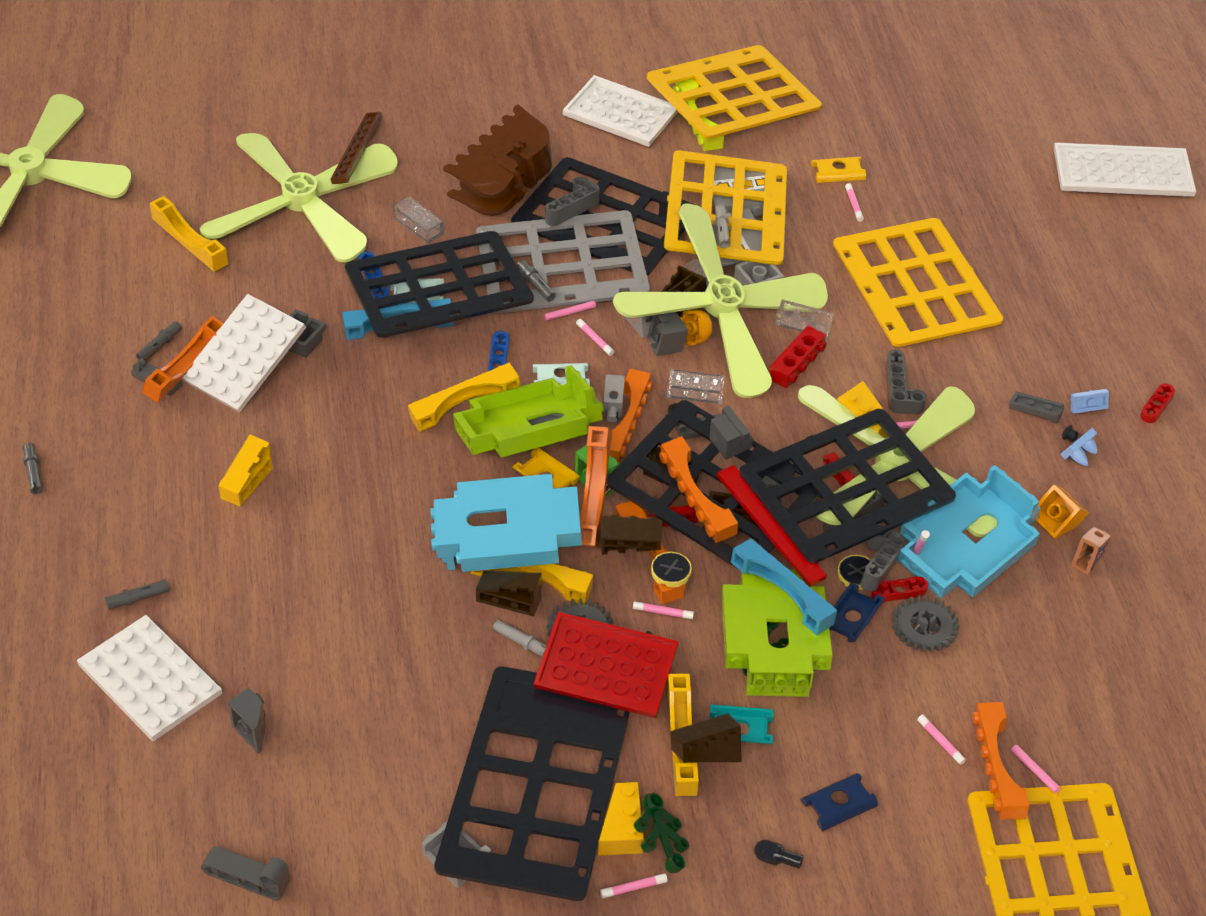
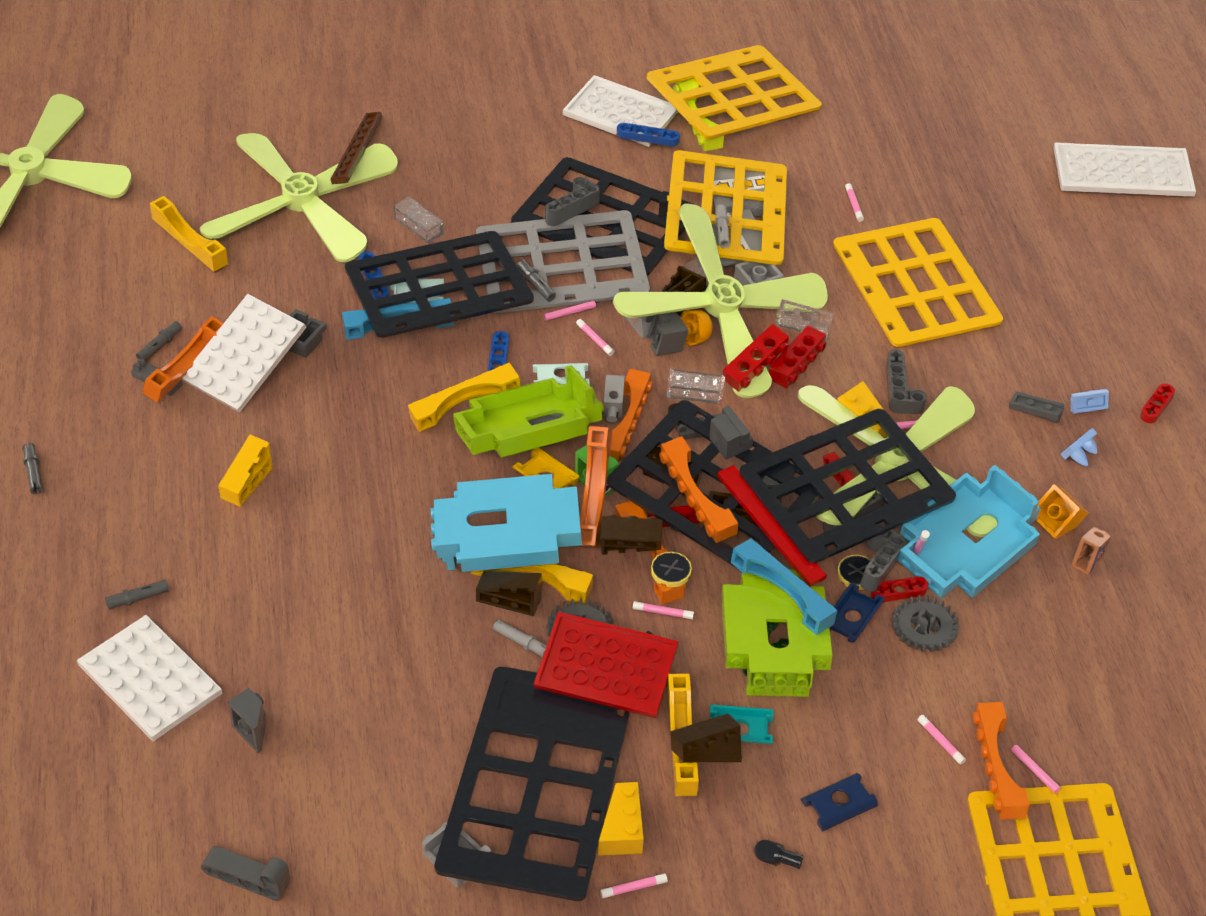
reddish brown animal [443,104,552,215] -> none
dark green plant [634,793,689,873] -> none
yellow piece [811,157,866,183] -> none
black piece [1062,425,1079,442] -> none
none -> blue beam [616,123,680,146]
none -> red brick [722,323,789,392]

